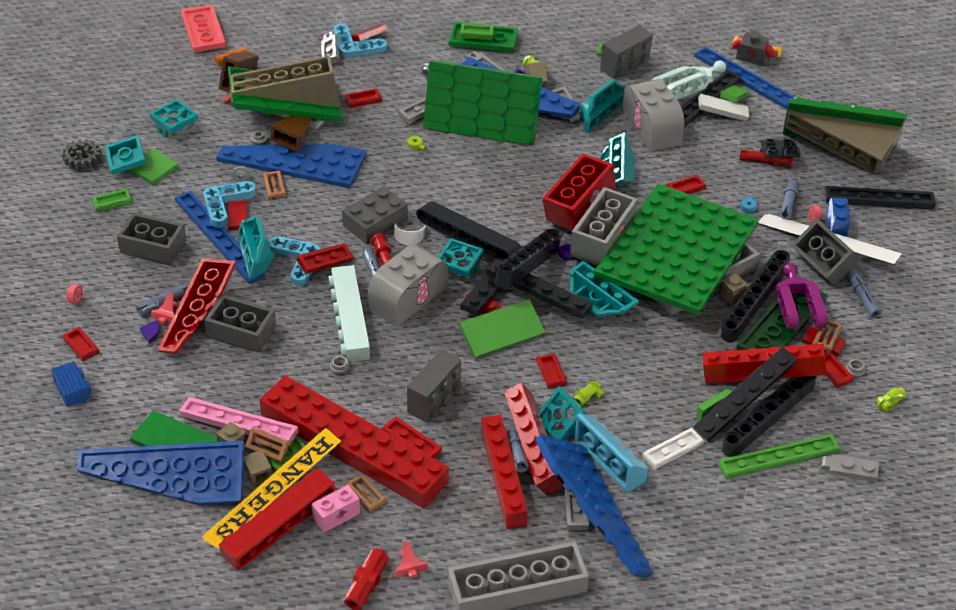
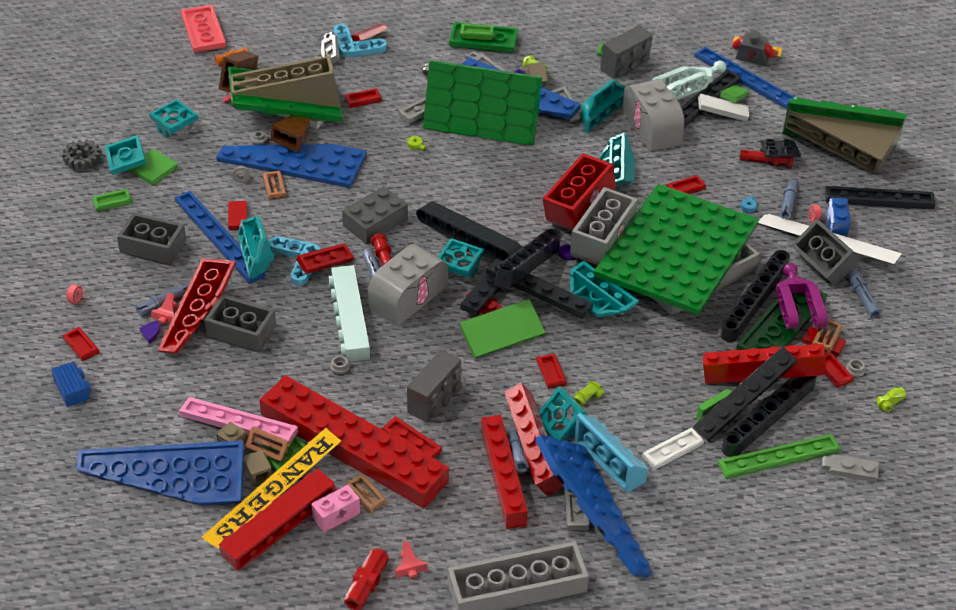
green tile [130,410,217,446] -> none
medium azure beam [203,181,256,228] -> none
white helmet [394,223,426,245] -> none
dark tan brick [719,273,748,307] -> none

